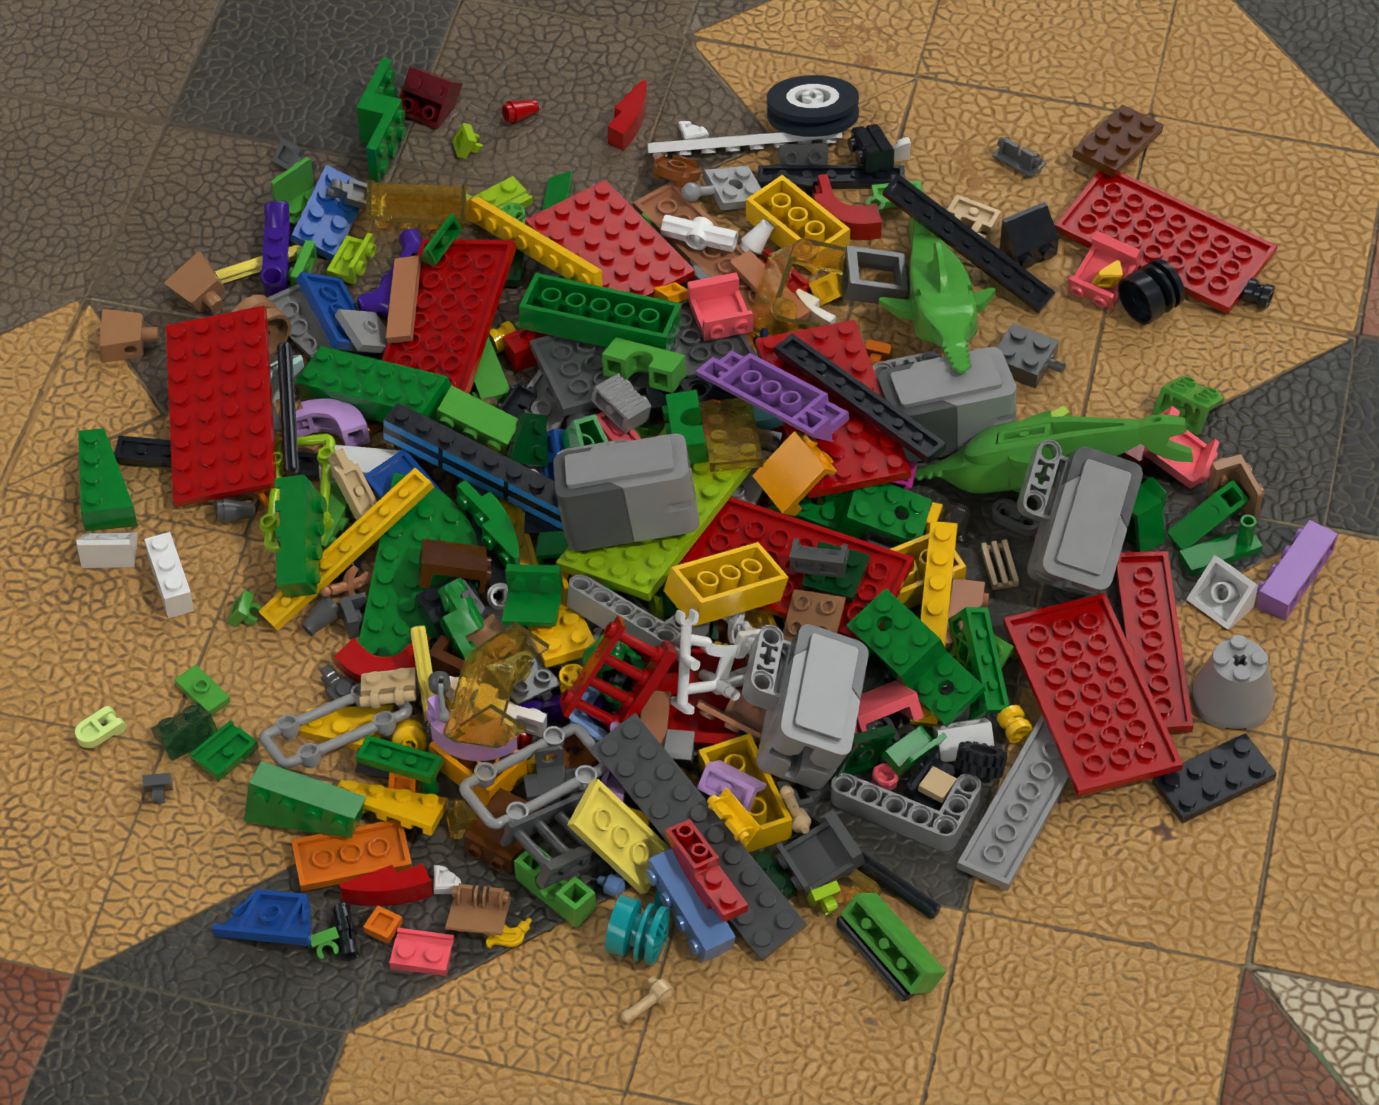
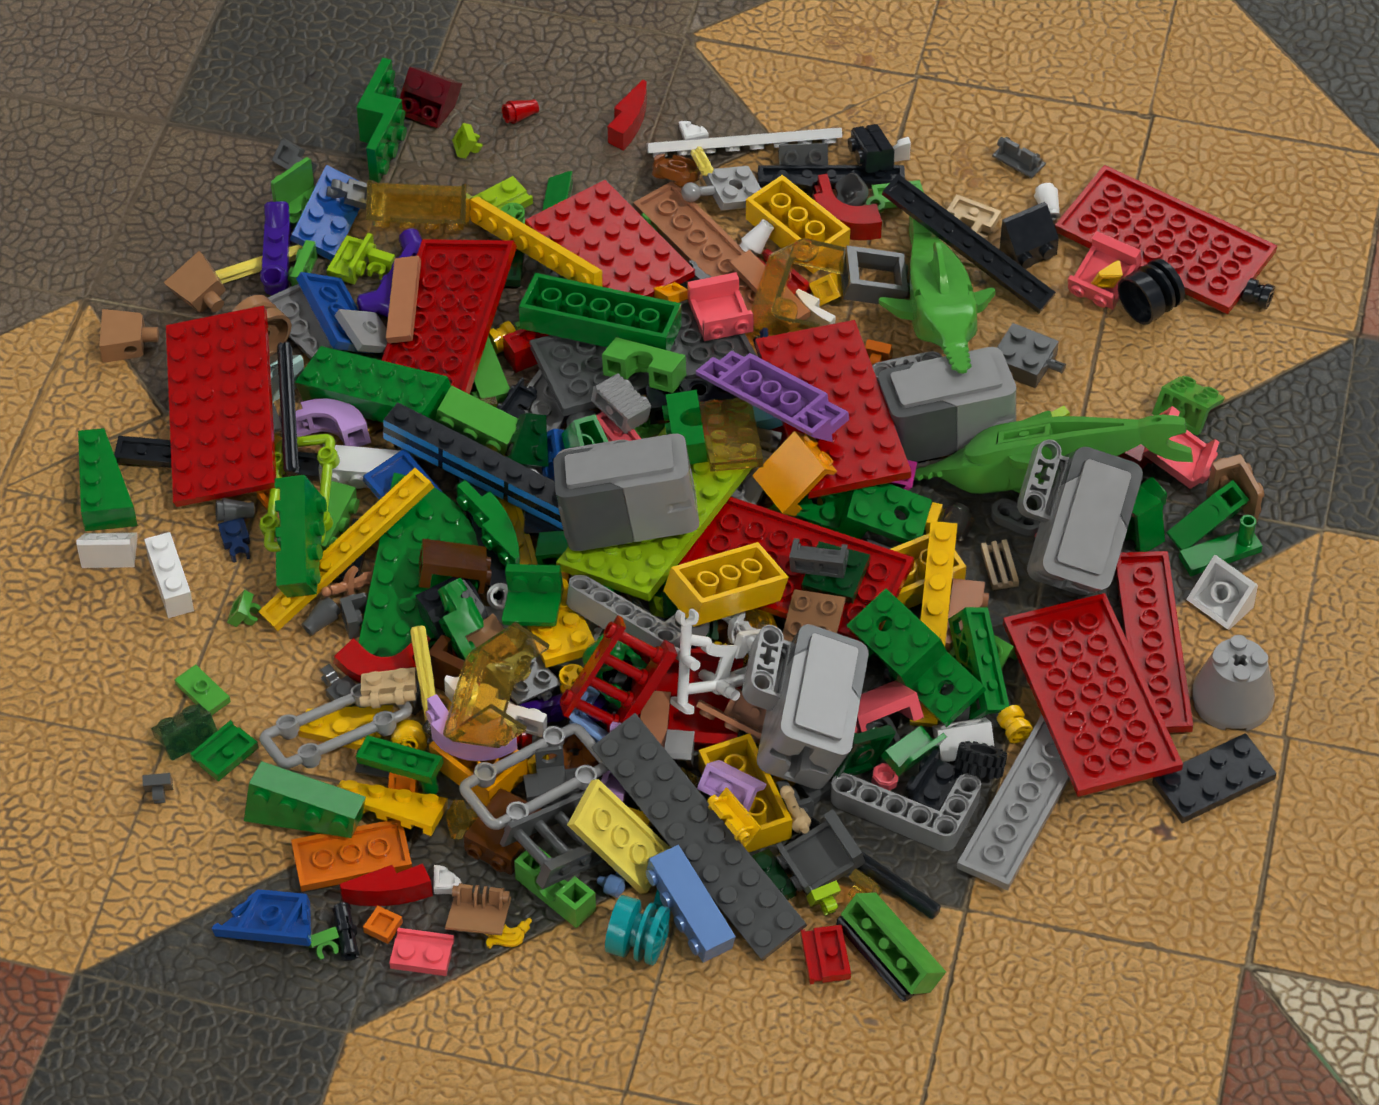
yellowish green plate [75,706,127,748] -> none
tan hinge [327,448,377,521] -> none
green slope [421,213,462,266] -> none
hinge [428,671,451,723] -> none
tan piece [621,976,675,1024] -> none
white piece [661,215,738,252] -> none
red slope [665,819,748,922] -> none
black wheel [767,75,859,137] -> none
black plate [775,333,946,464] -> none
tan tile [918,766,957,803] -> none
reddish brown plate [1072,105,1164,178] -> none
medium lavender brick [1256,520,1338,621] -> none
none -> dark blue plate [218,518,251,563]
none -> lime tile [367,248,395,280]
none -> light yellow axle [690,146,714,176]
none -> red plate [800,925,851,984]
none -> dark grey hair [834,173,869,206]
none -> white cone [1034,183,1060,221]

